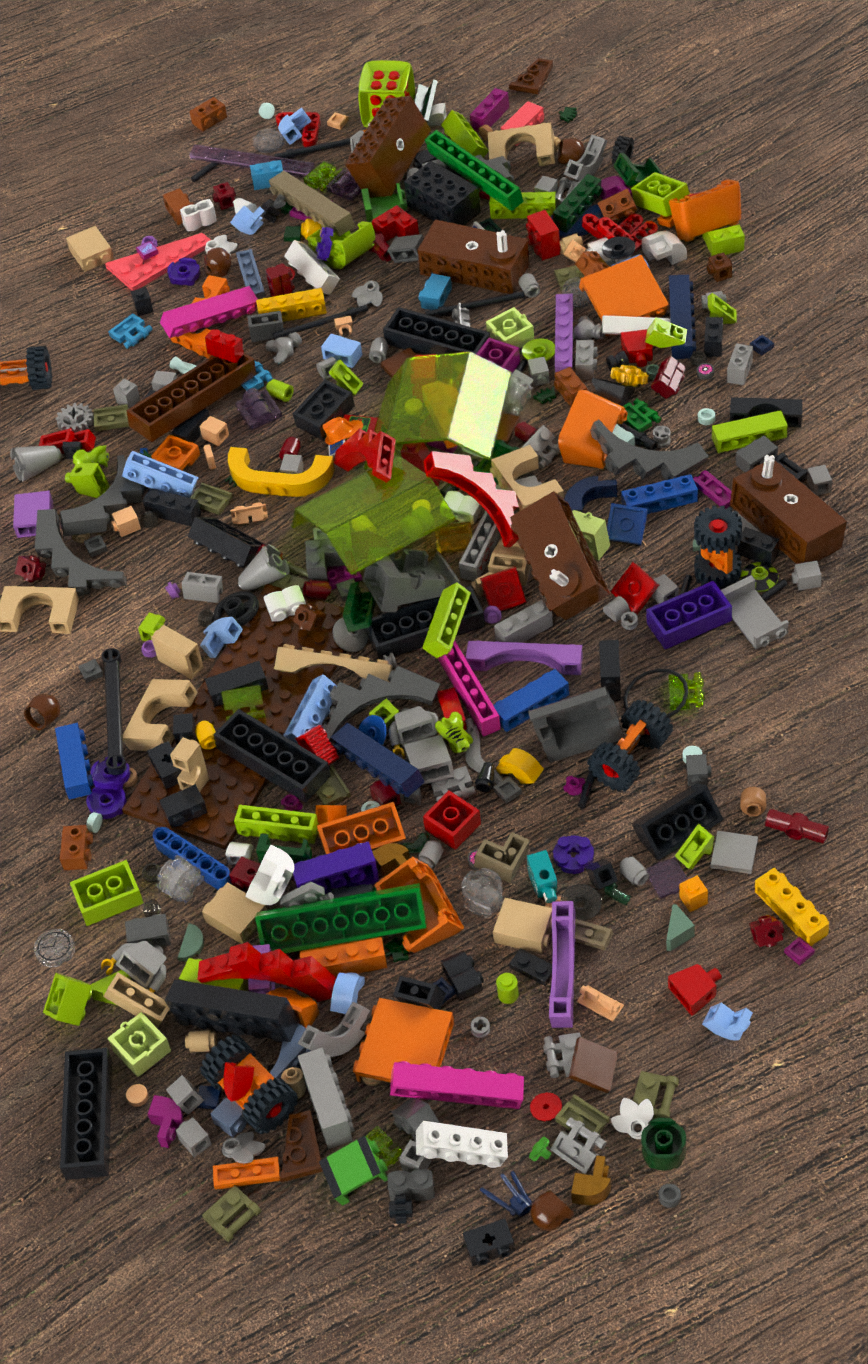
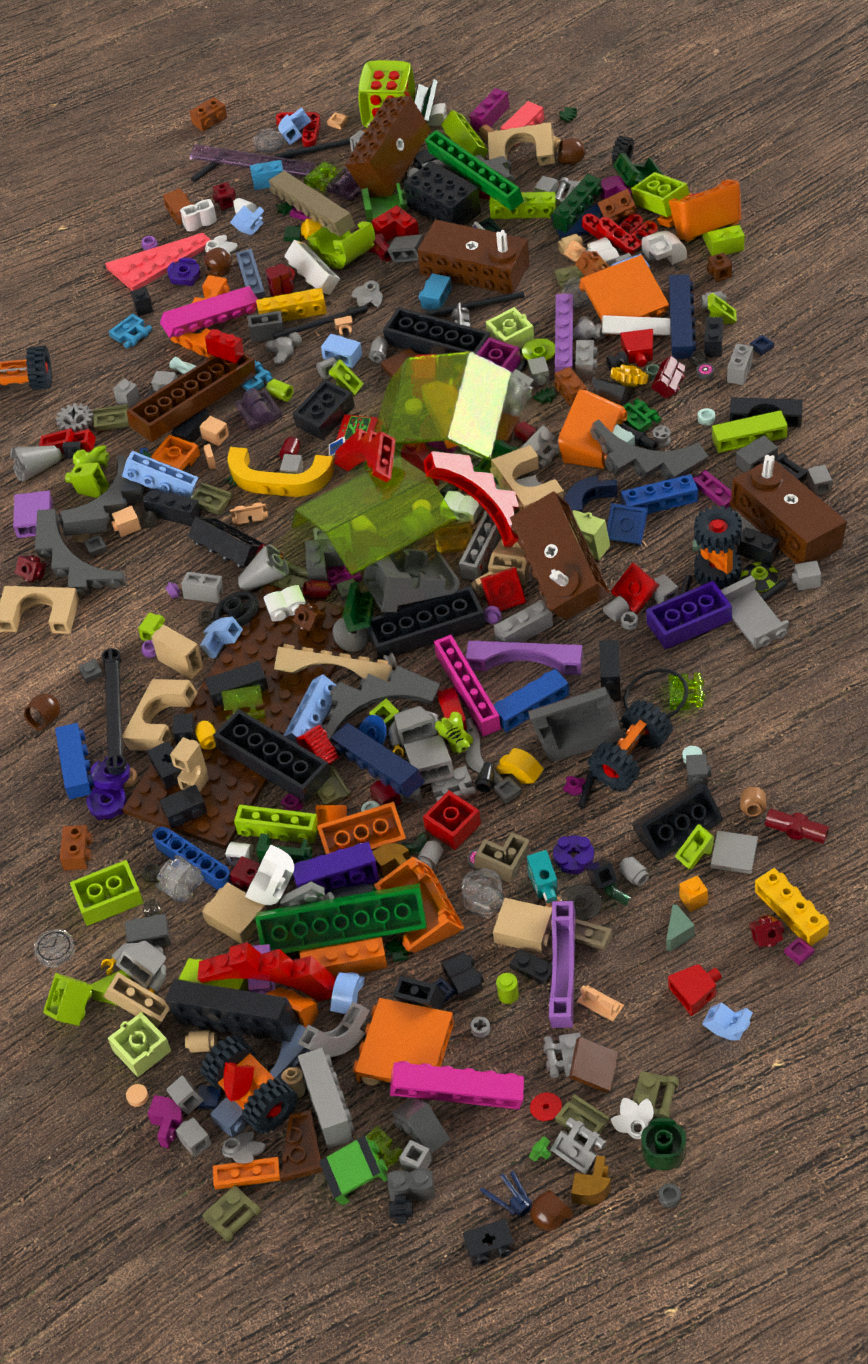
black brick [60,1048,112,1180] -> none
tan brick [66,226,114,272] -> none
light aqua tile [86,812,102,833] -> none
tile [136,241,159,260] -> none
sand green tile [178,923,204,961] -> none
light aqua tile [259,103,275,119] -> none
black piece [261,194,286,223] -> none
dark purple plate [316,227,333,261] -> none
orange piece [323,417,363,445] -> none
white brick [416,1121,508,1168] -> none
lime brick [422,582,471,659] -> none
reddish brown wing [509,58,553,94] -> none
light grey brick [518,273,540,298] -> none
red brick [526,210,560,261] -> none
light grey arch [563,135,607,181] -> none
black dish [602,237,636,259] -> none
lime slope [645,317,687,348] -> none
clear purple piece [646,857,688,899] -> none

